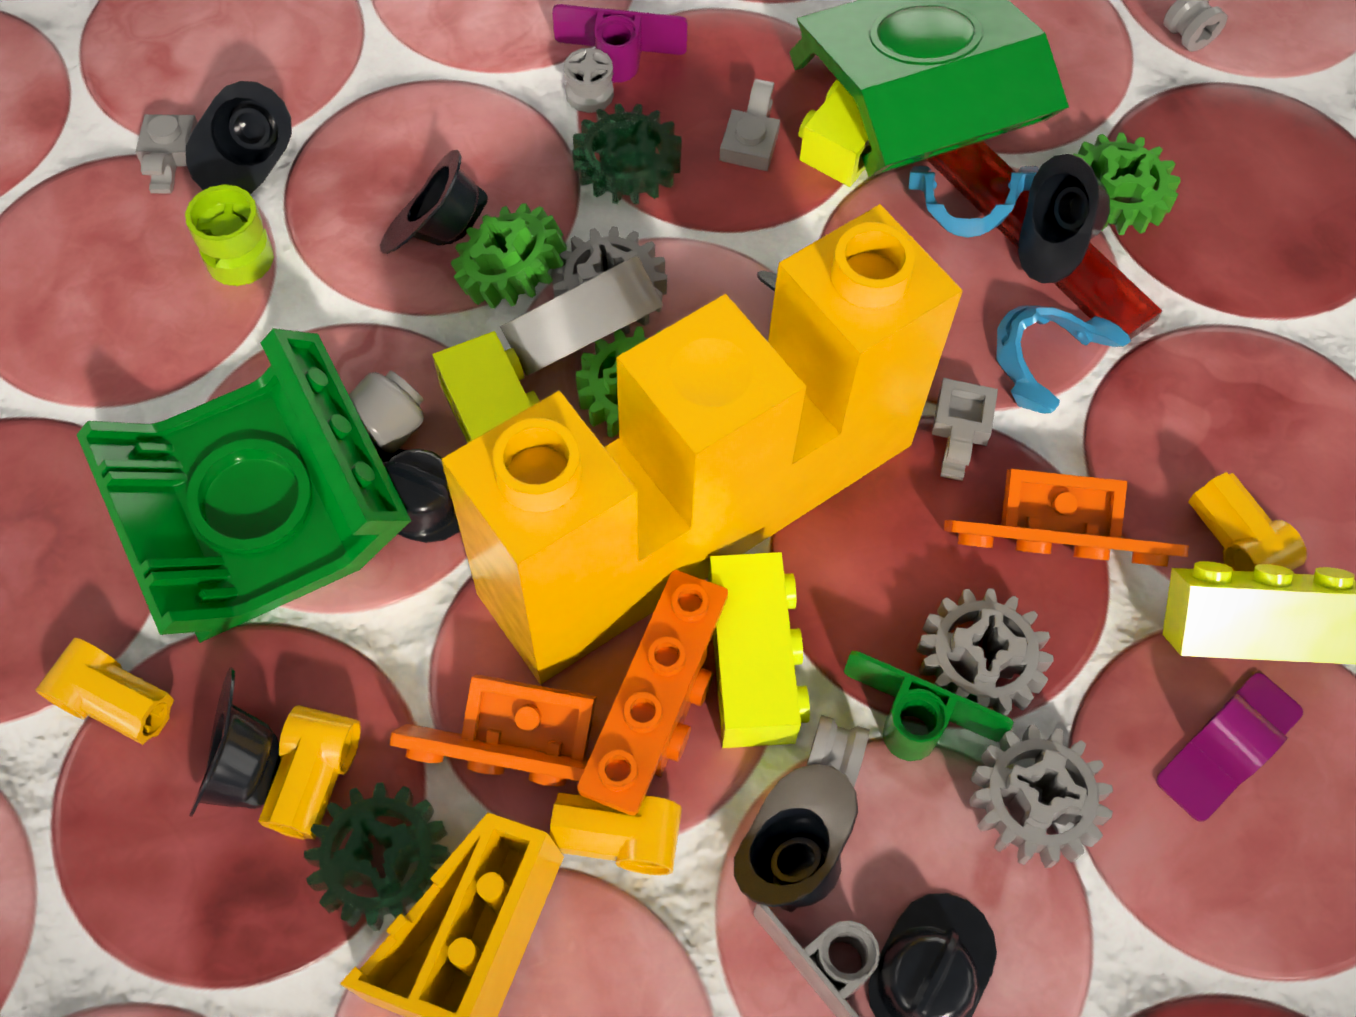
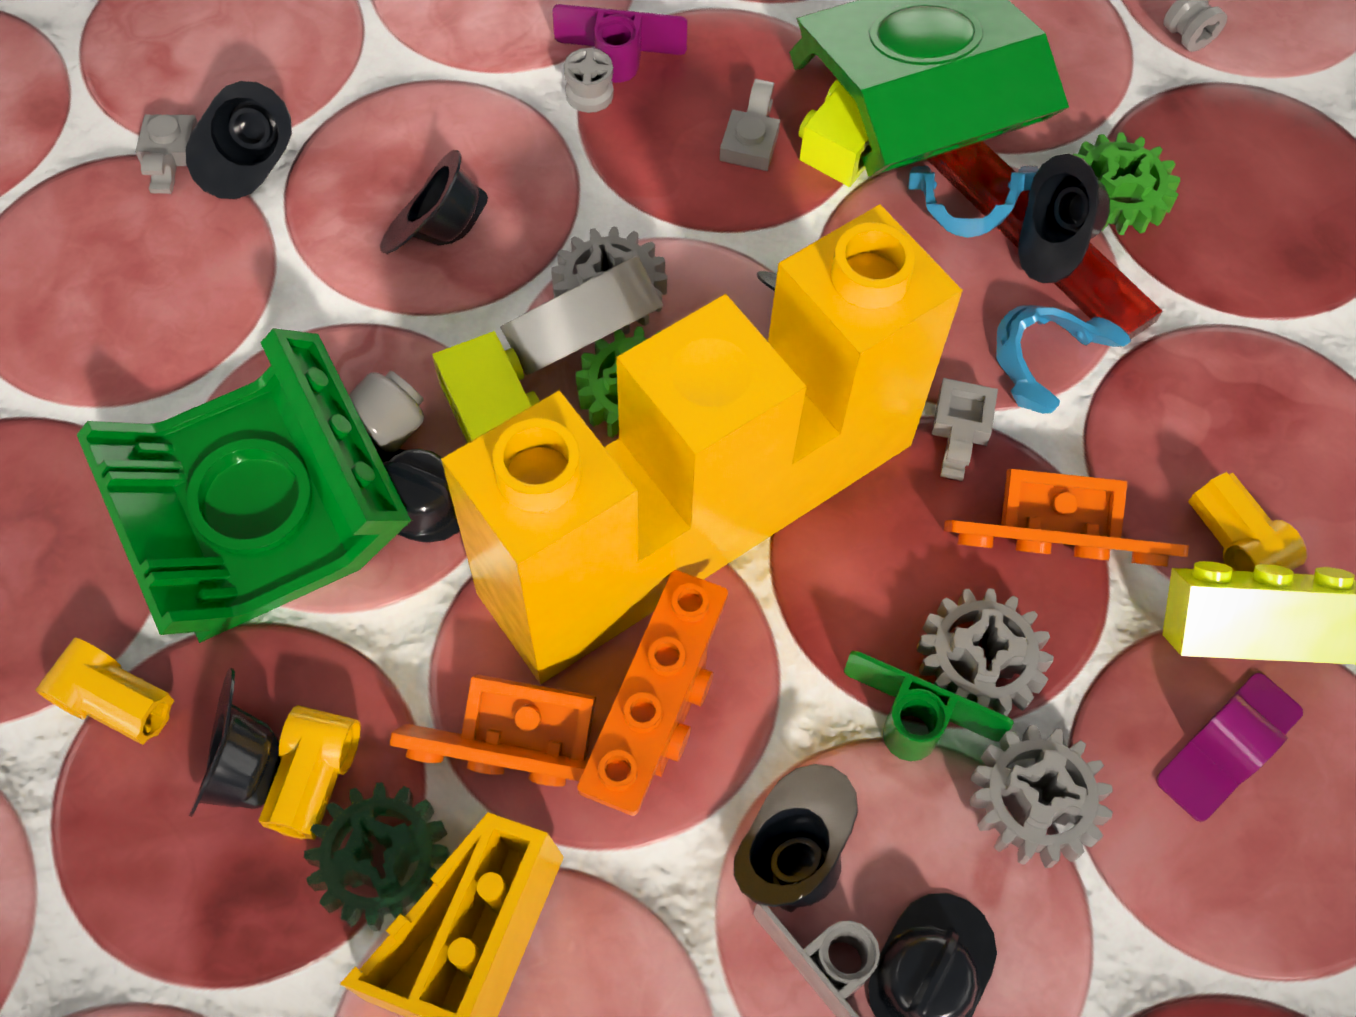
lime wheel [185,184,274,286] -> none
bright green gear [451,203,567,309] -> none
yellow piece [550,792,682,875] -> none
clear green gear [572,103,682,204] -> none
neon yellow brick [708,552,810,748] -> none
light grey wheel [806,715,870,787] -> none

